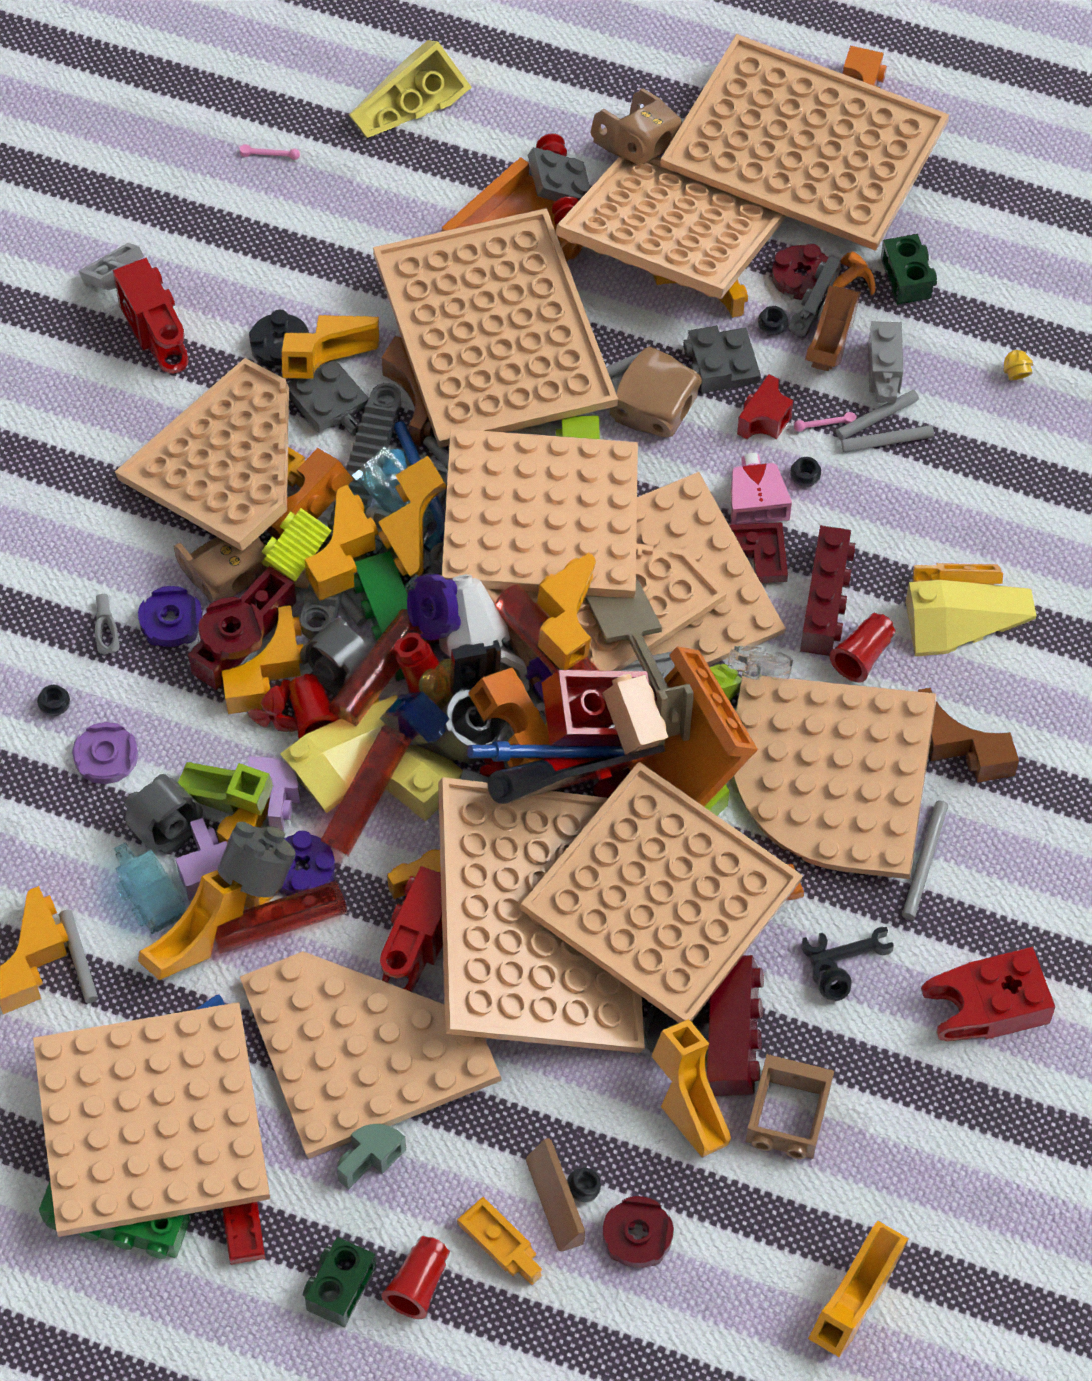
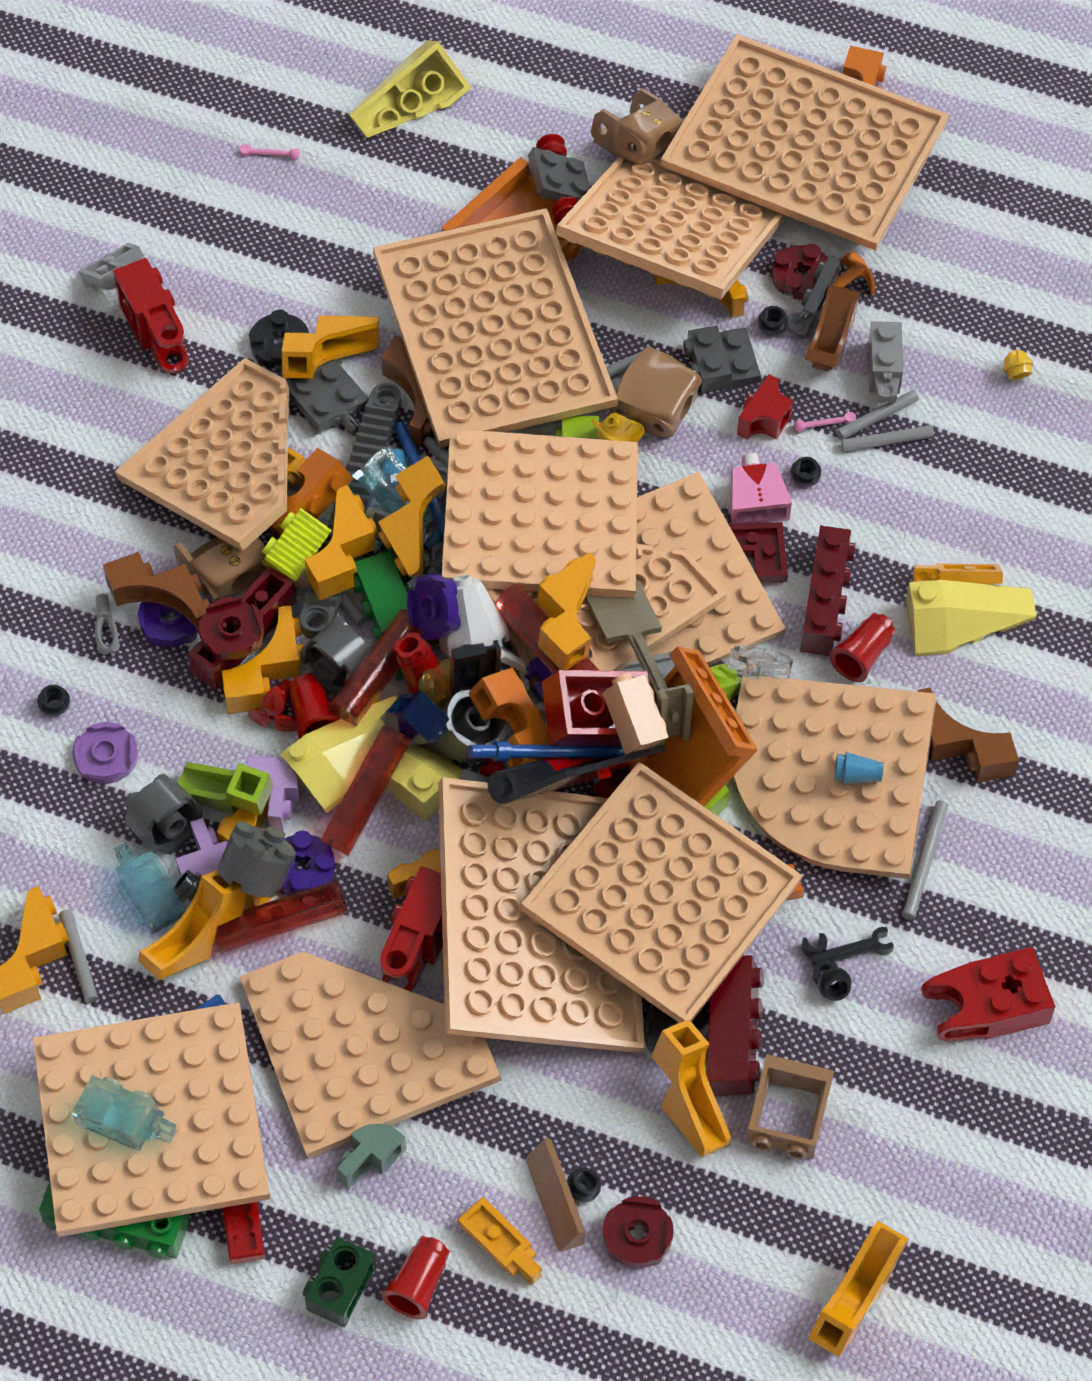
dark green brick [881,234,937,305] -> none
none -> clear light blue hinge [72,1075,177,1152]
none -> dark orange arch [103,552,210,635]
none -> black plate [173,870,202,903]
none -> yellow hinge [591,413,644,453]
none -> dark azure cone [834,752,884,784]

